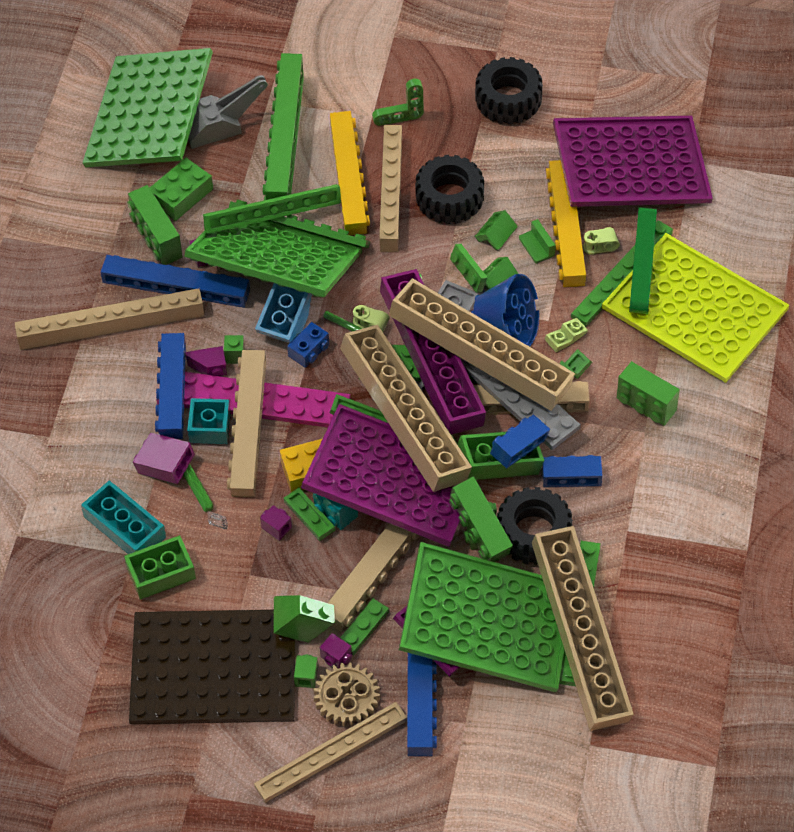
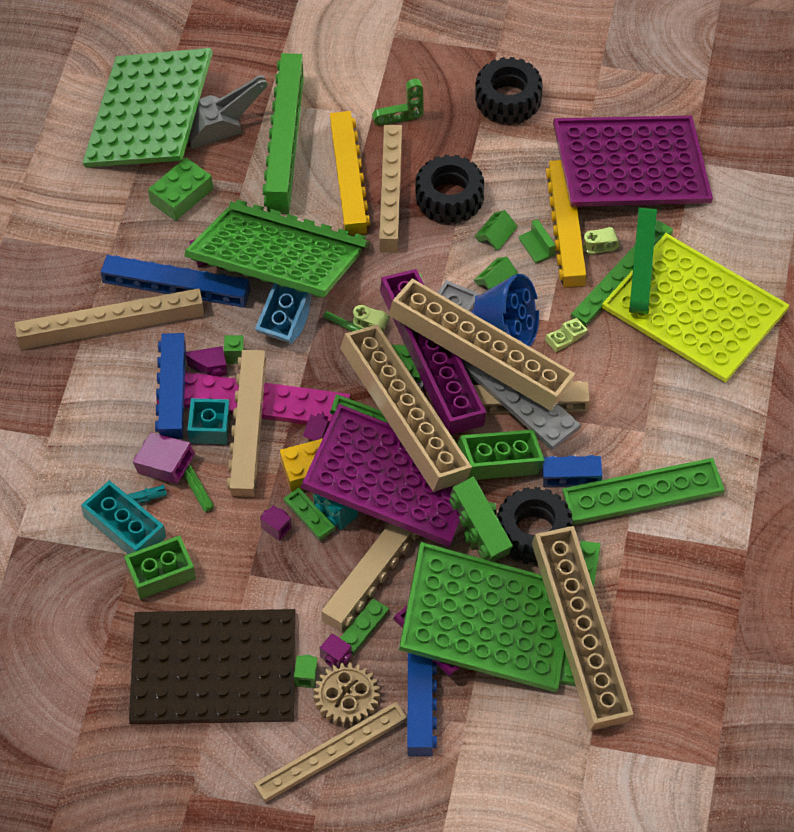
bright green brick [127,185,183,265] -> none
bright green plate [203,184,341,234] -> none
clear slope [207,511,228,529] -> none
bright green slope [274,595,335,643] -> none
blue brick [287,322,330,368] -> none
bright green plate [450,244,488,293] -> none
blue brick [490,414,550,469] -> none
bright green bracket [560,349,593,379] -> none
bright green brick [616,361,680,426] -> none
none -> teal axle [128,484,167,503]
none -> magenta brick [303,413,331,441]
none -> bright green plate [562,458,724,525]

